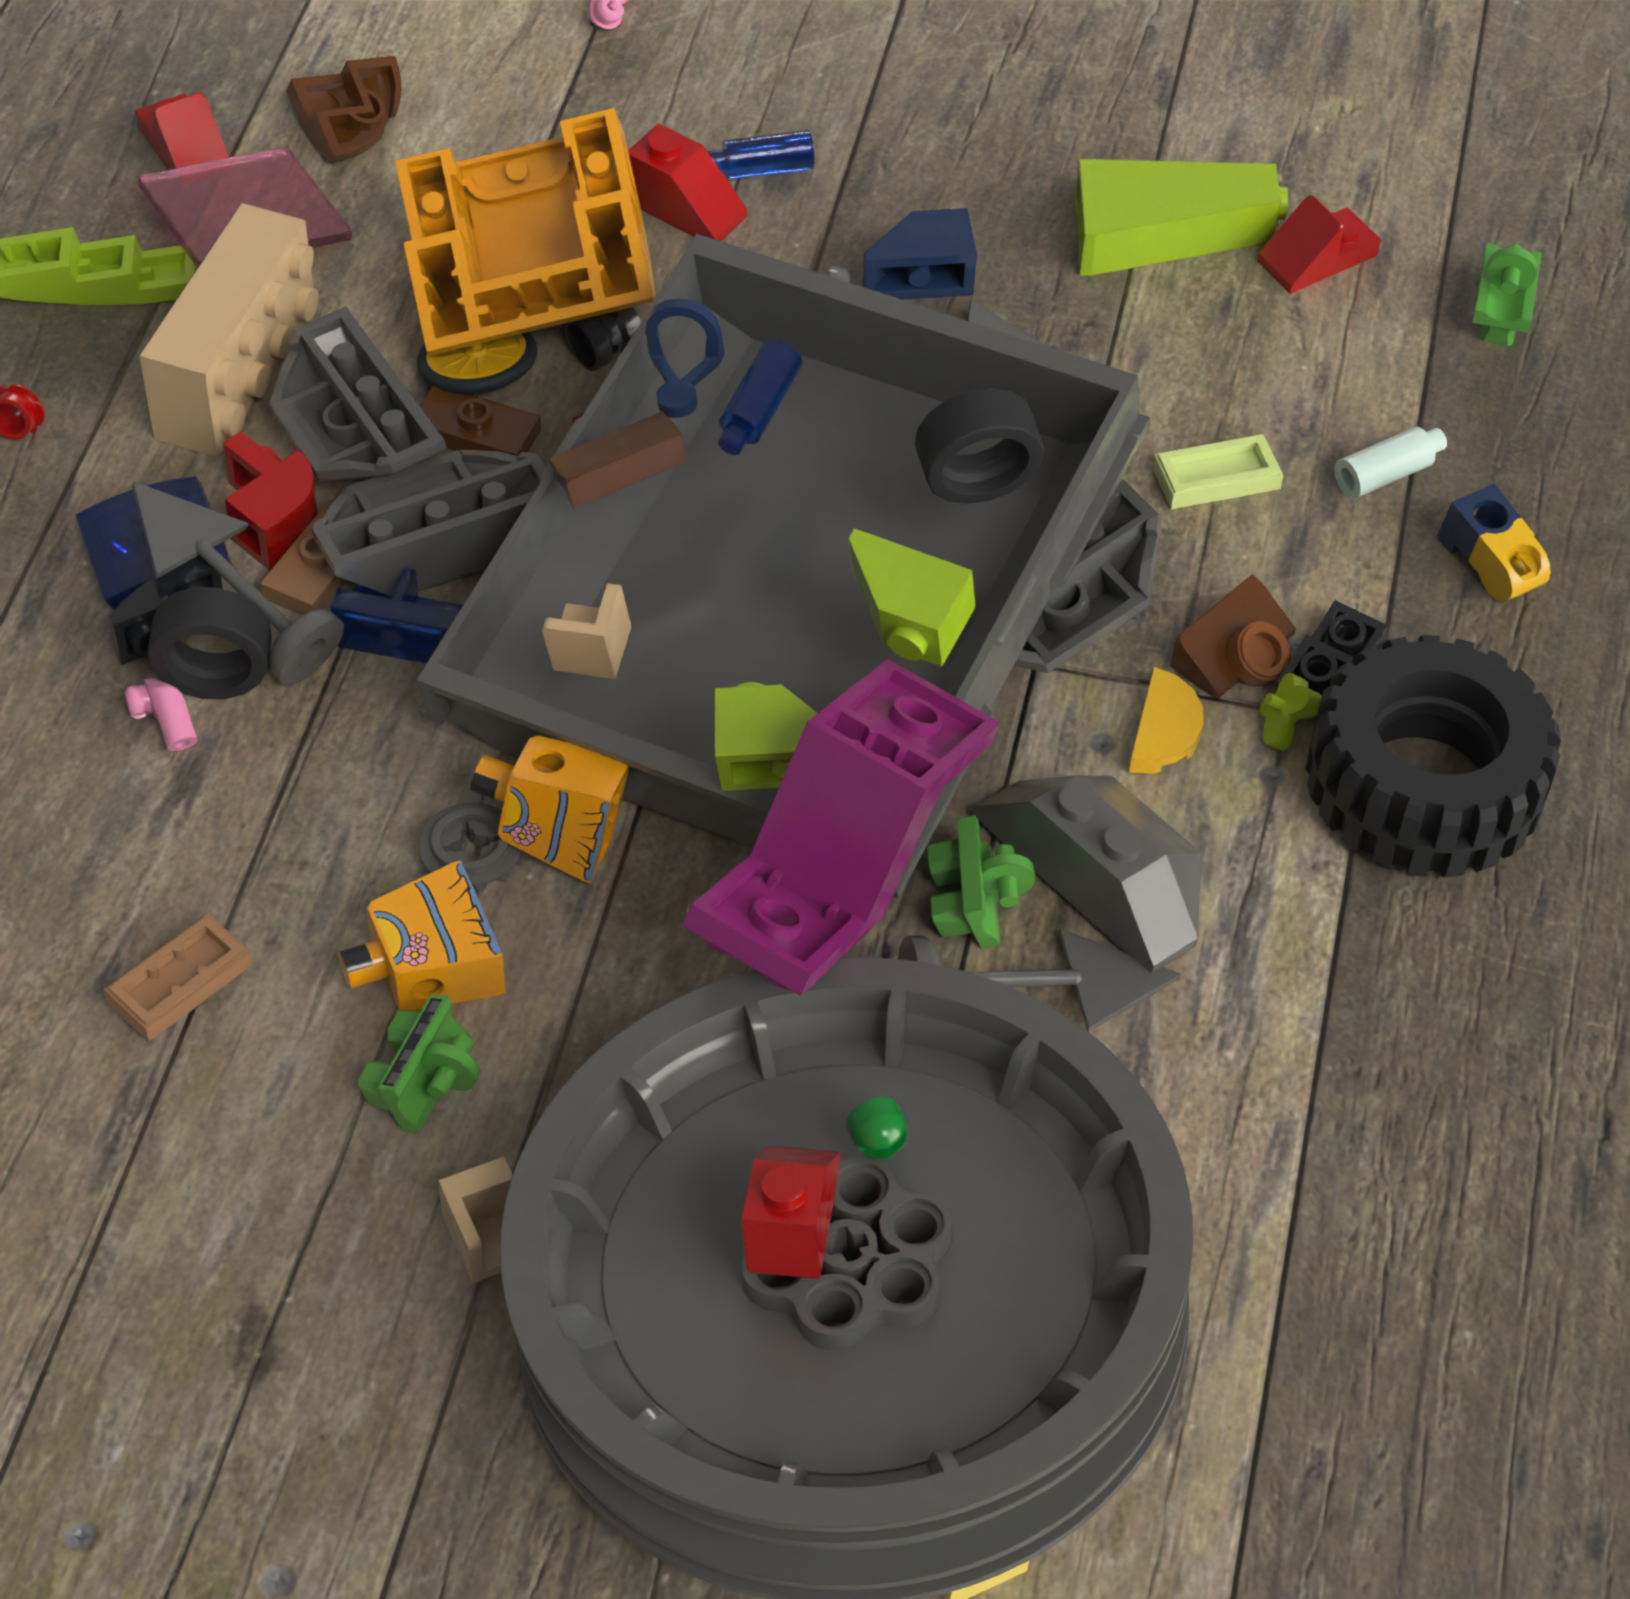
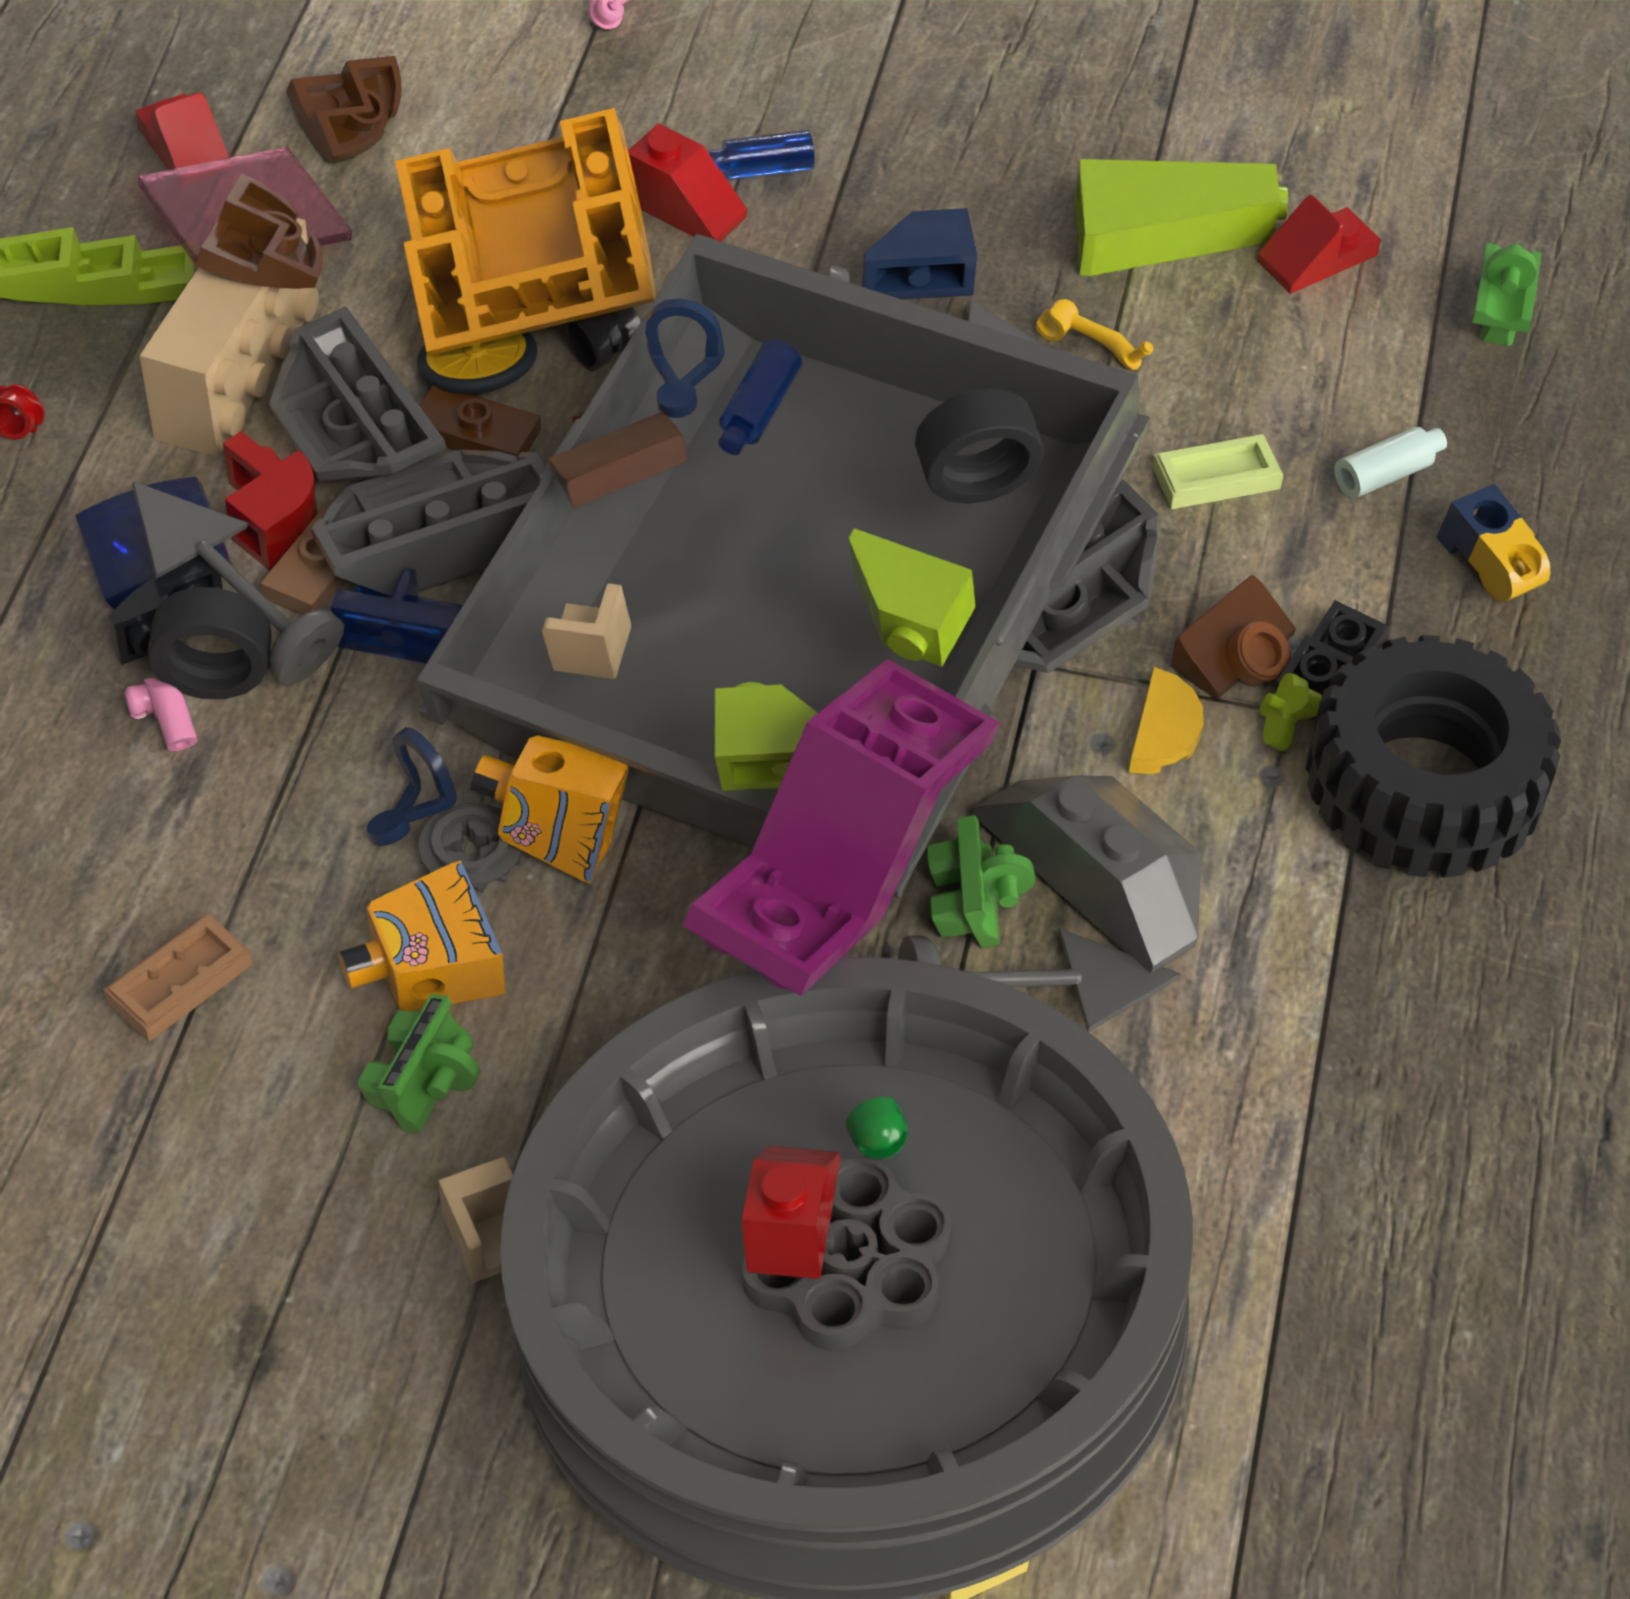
none -> reddish brown brick [195,173,323,289]
none -> dark blue piece [366,727,457,846]
none -> yellow piece [1036,299,1153,370]

